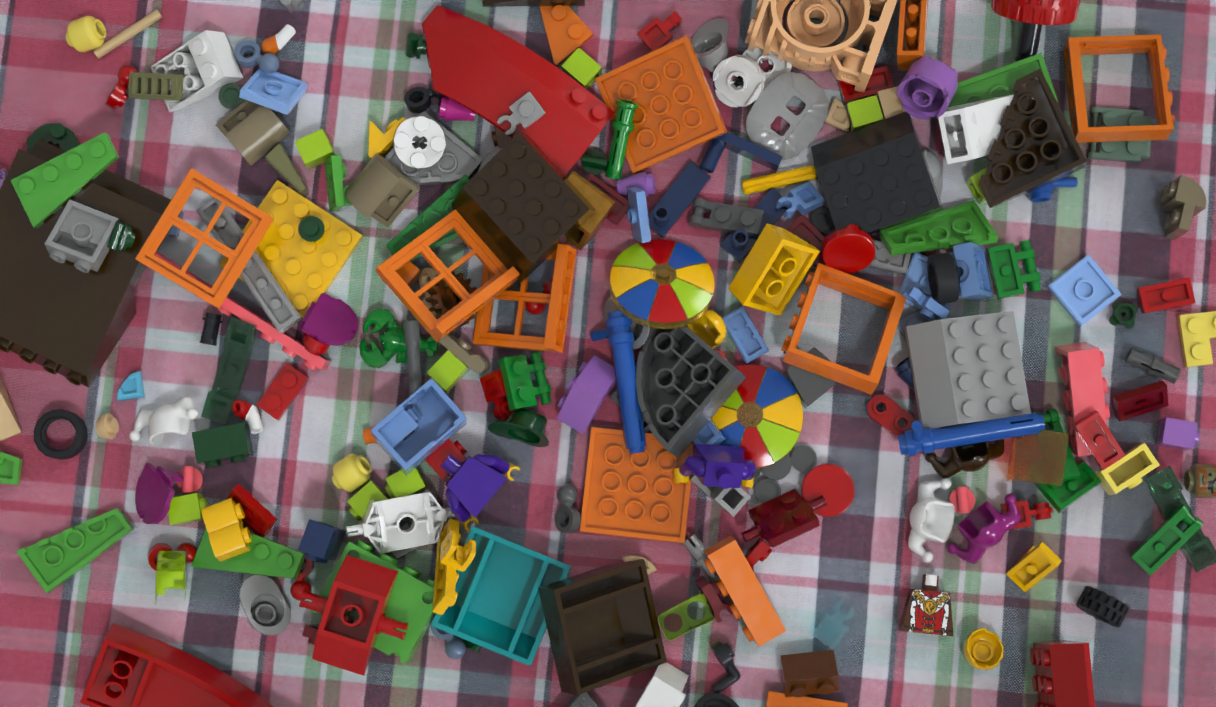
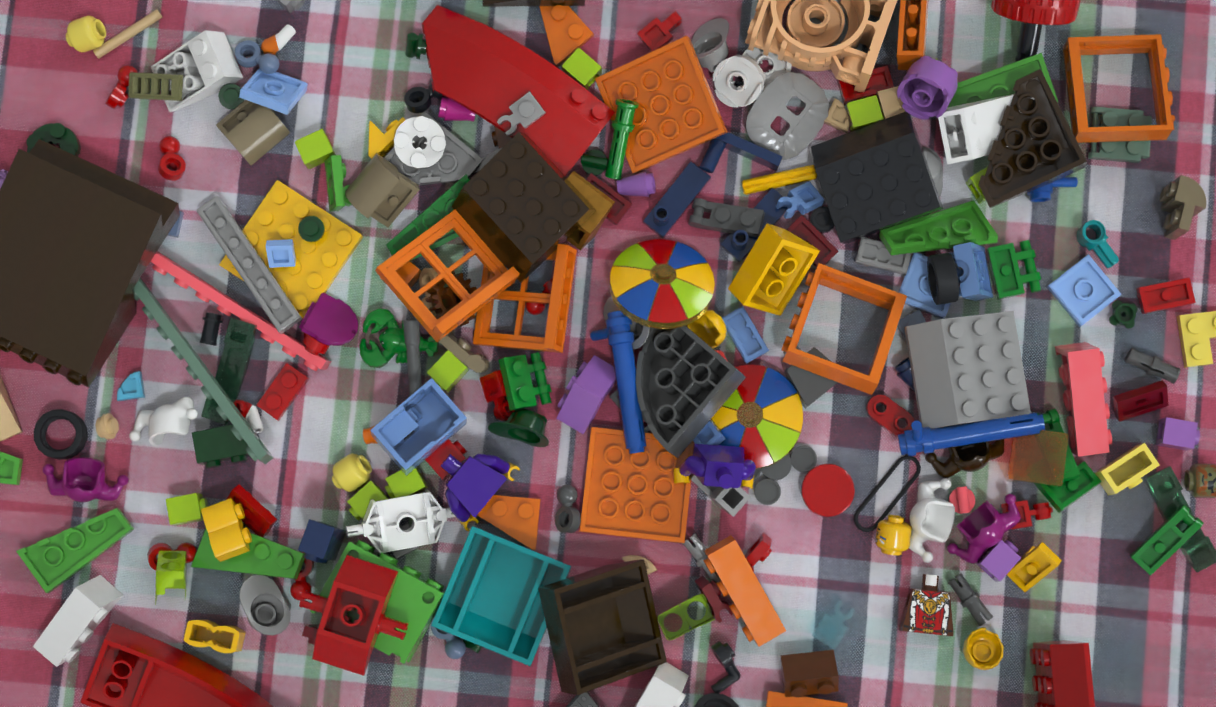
bright green wing [10,132,119,229] -> none
light grey plate [45,199,119,273] -> none
dark green plate [107,221,135,251] -> none
orange window [135,168,274,309] -> none
magenta piece [135,463,184,524] -> none
coral plate [177,466,203,493] -> none
olive slope [265,144,309,197] -> none
yellow plate [432,518,476,615] -> none
medium blue plate [627,187,651,243] -> none
dark red plate [741,489,827,548] -> none
red tile [822,224,875,273] -> none
medium blue plate [902,286,950,321] -> none
red plate [1073,410,1126,470] -> none
black tyre [1076,586,1129,627] -> none
none -> white wedge [33,575,123,667]
none -> magenta piece [43,457,129,503]
none -> sand green plate [133,277,274,465]
none -> red plate [158,136,186,181]
none -> yellow brick [183,620,246,653]
none -> light blue plate [265,239,296,268]
none -> orange wing [477,495,541,550]
none -> black piece [854,455,921,532]
none -> yellow head [875,515,912,556]
none -> dark grey pin [948,573,993,626]
none -> medium lavender brick [976,540,1021,582]
none -> teal axle [1076,220,1119,268]

